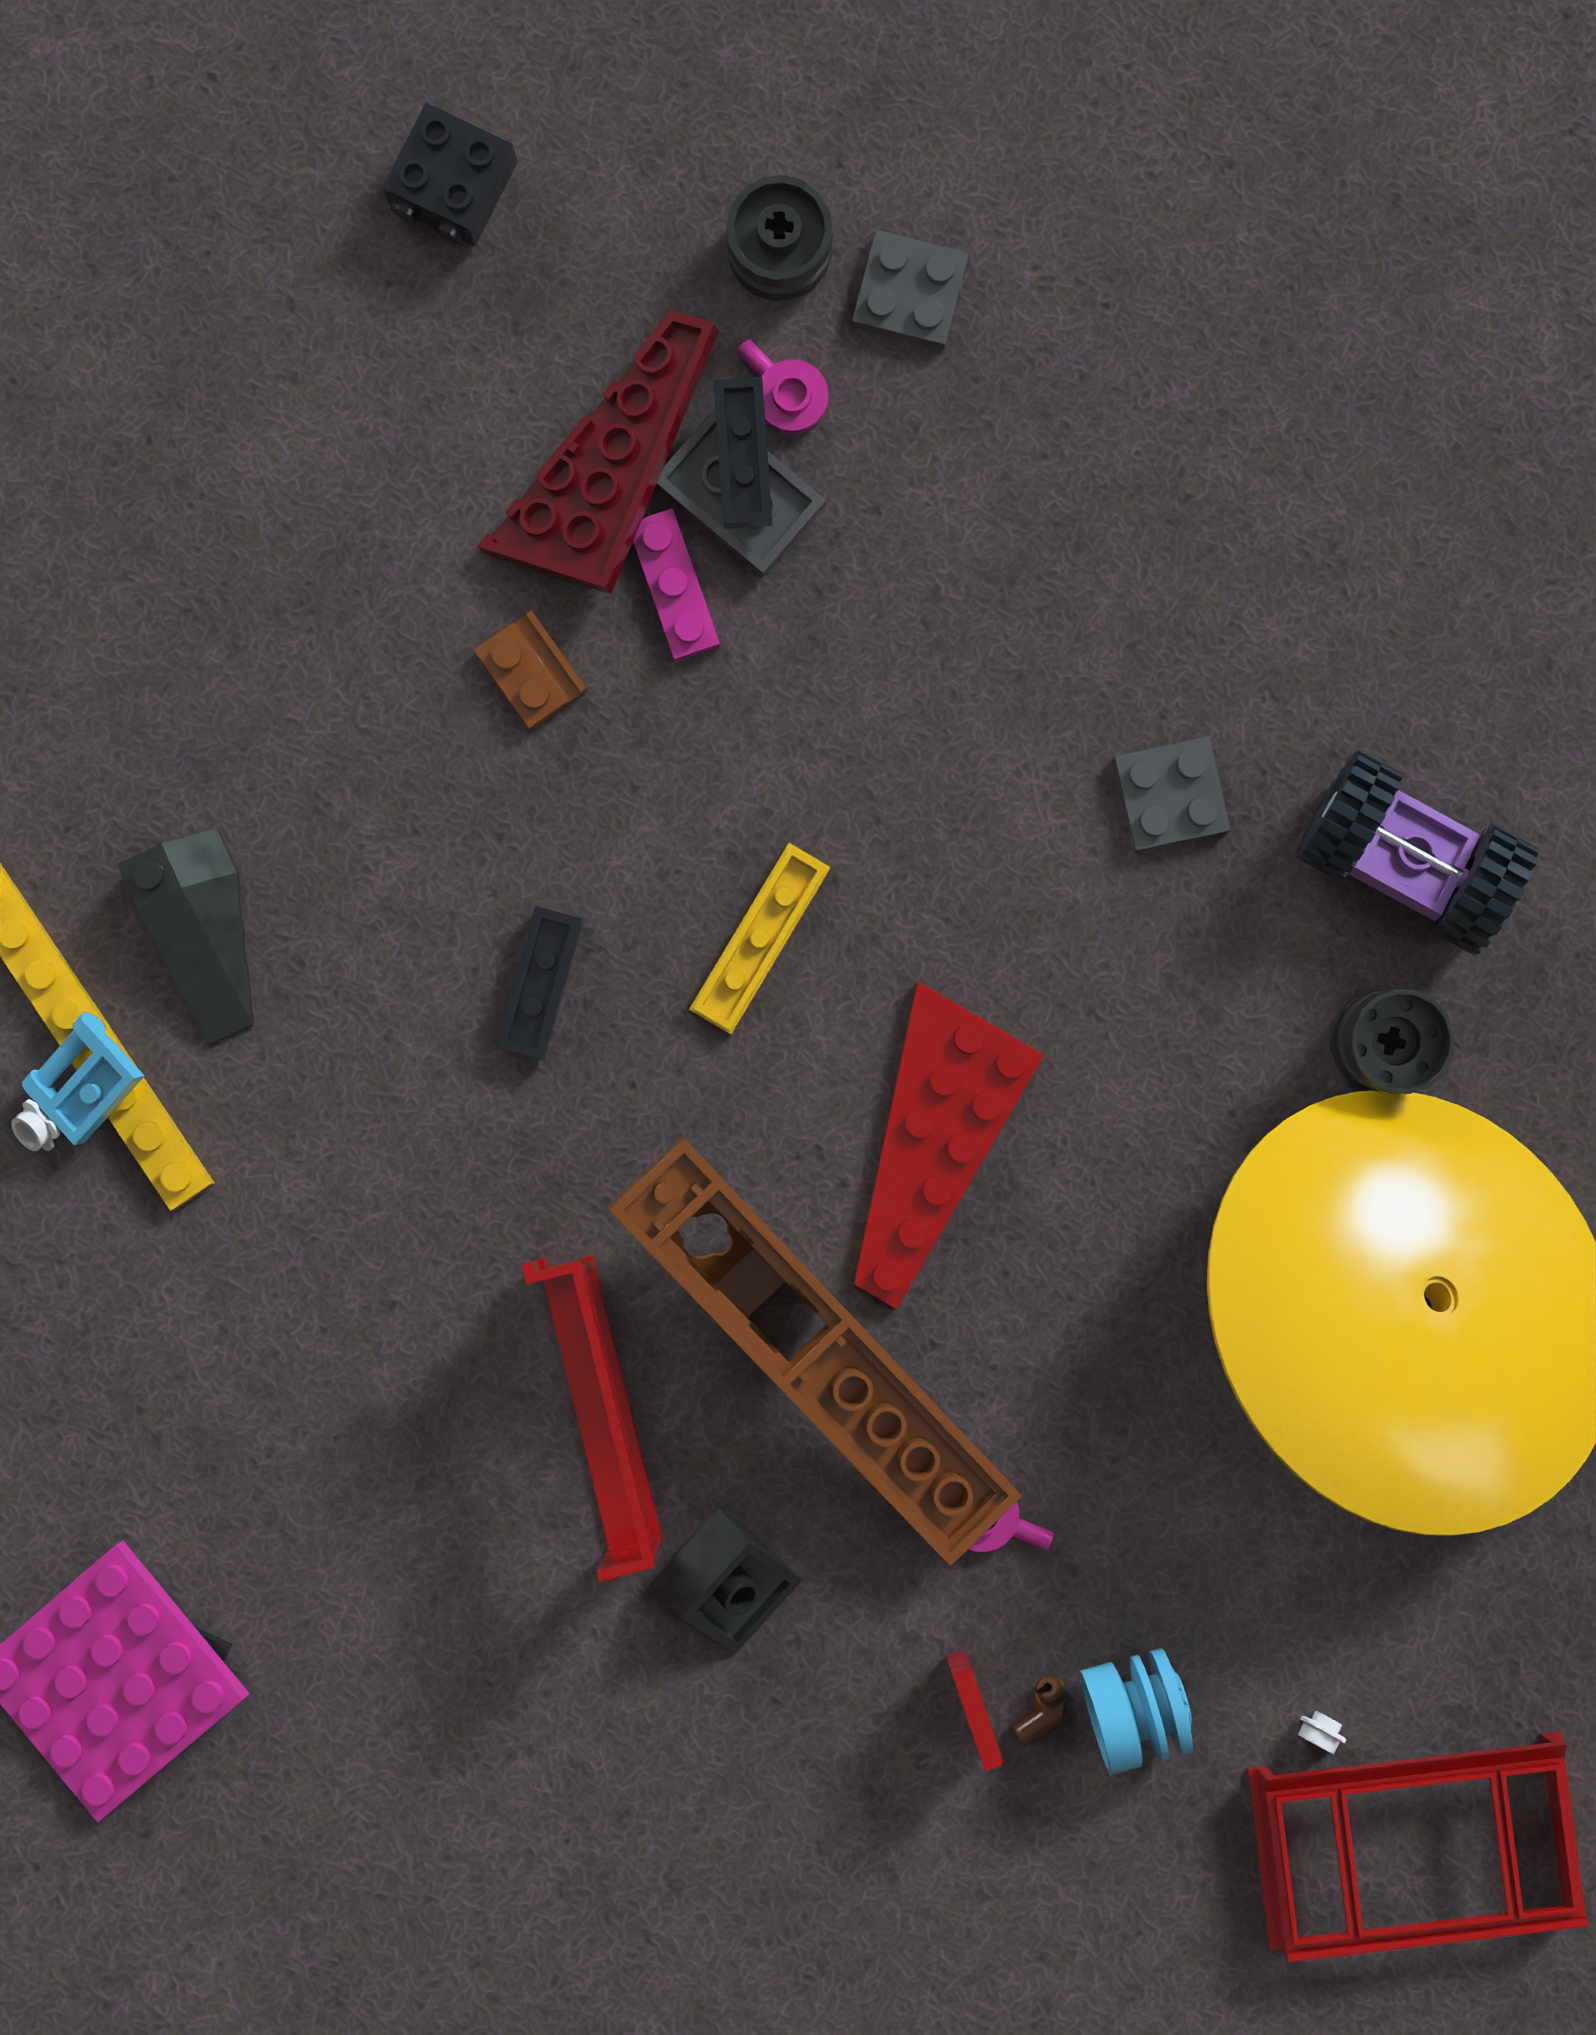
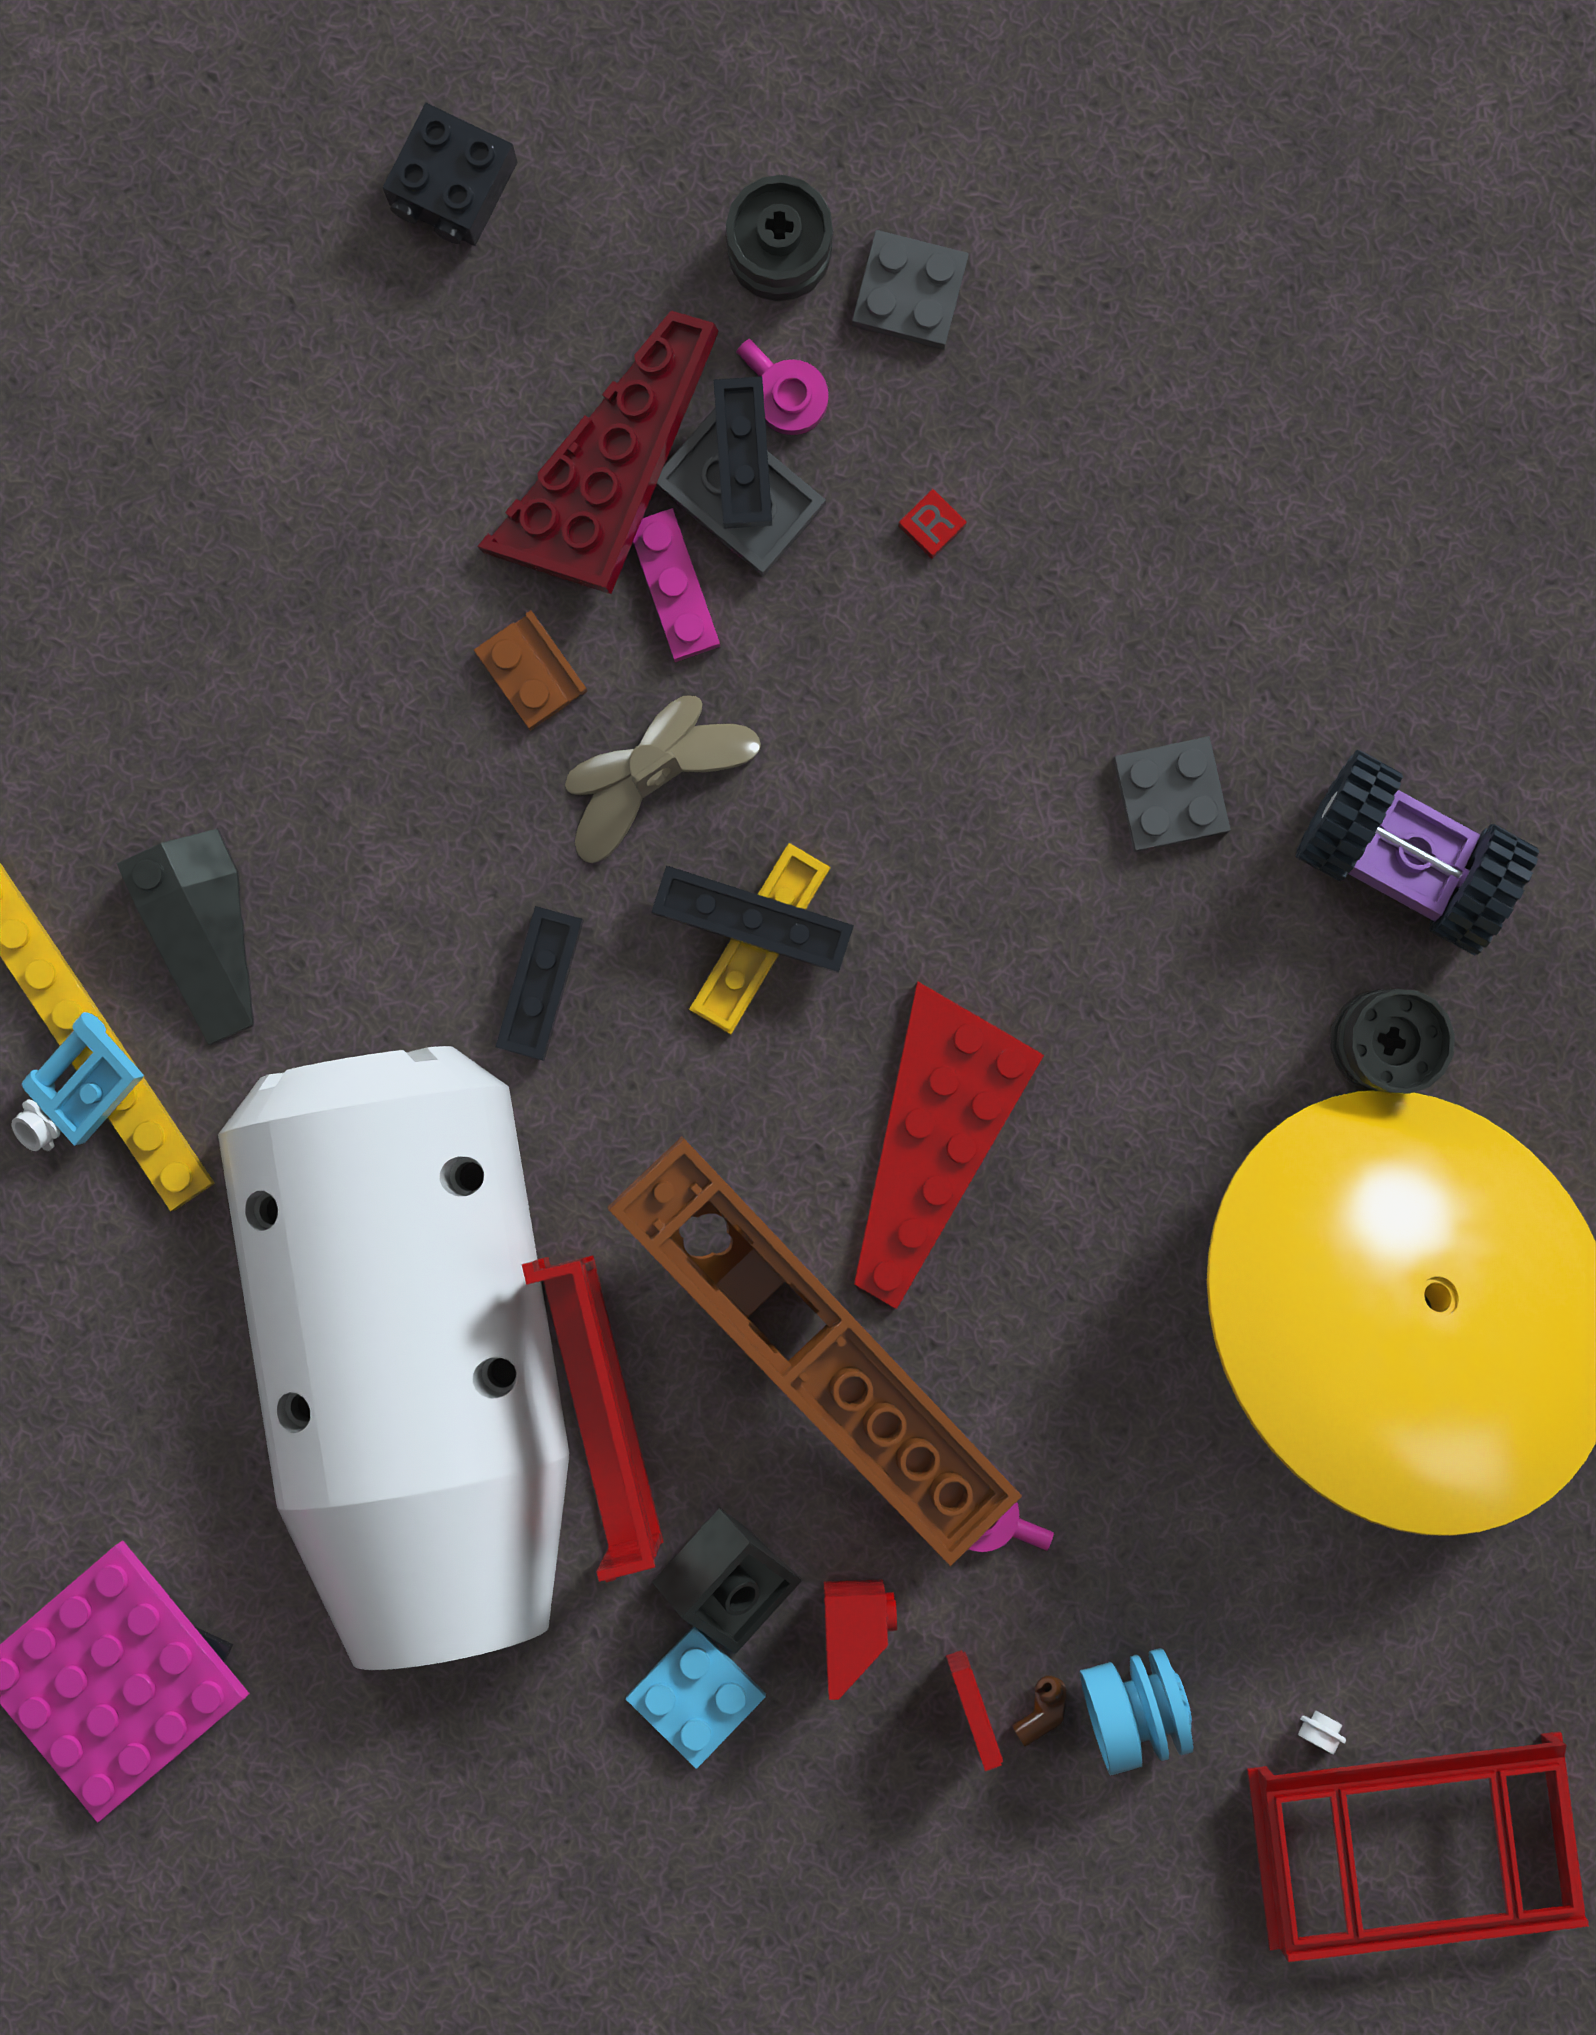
none -> white cylinder [218,1046,569,1670]
none -> dark tan piece [565,696,761,863]
none -> medium azure plate [626,1626,766,1769]
none -> black plate [651,865,854,973]
none -> red slope [824,1579,897,1700]
none -> red tile [898,489,967,559]

